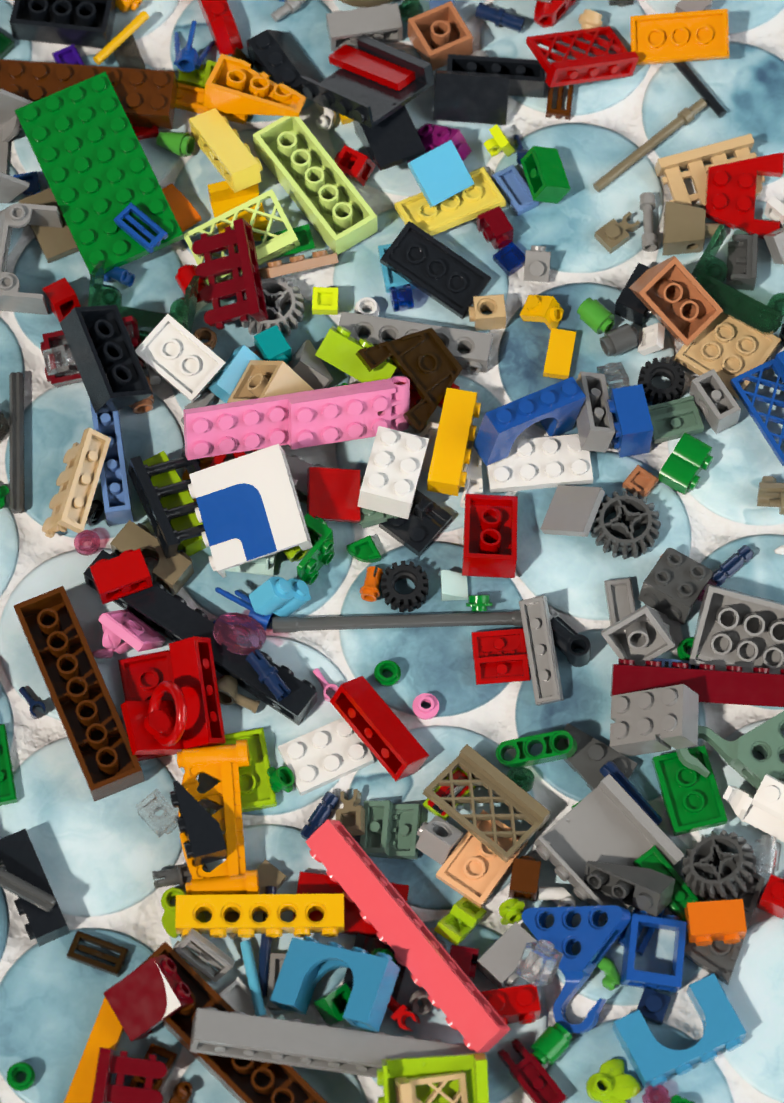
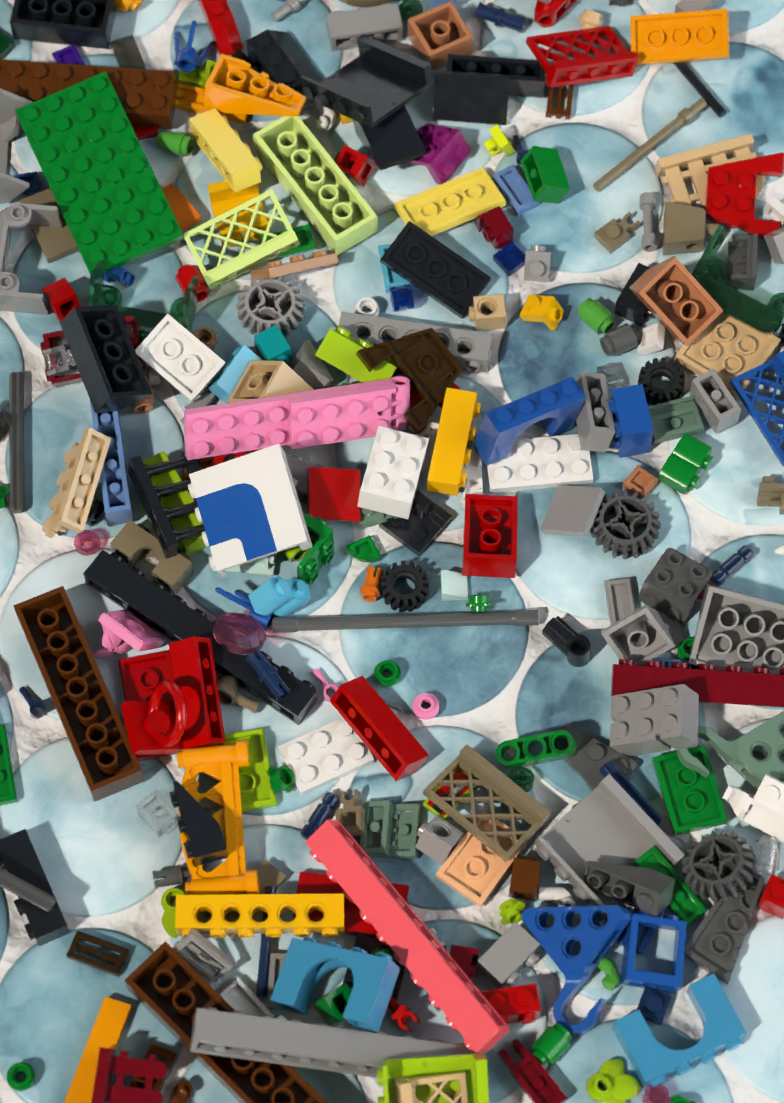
red brick [90,549,153,604] -> none
yellow bar [93,11,149,65] -> none
dark red panel [103,954,194,1042] -> none
blue tile [113,203,168,254] -> none
dark red fence [192,218,268,330] -> none
medium azure bar [240,941,267,1017] -> none
neon yellow tile [312,287,339,315] -> none
red tile [328,44,416,91] -> none
medium azure tile [407,140,475,208] -> none
light grey hinge [409,990,433,1015] -> none
lime slope [434,897,487,946] -> none
red slope [471,628,530,685] -> none
clear brick [515,939,563,987] -> none
light grey tile [519,595,564,706] -> none
yellow tile [543,328,576,380] -> none
orange brick [685,899,747,946] -> none

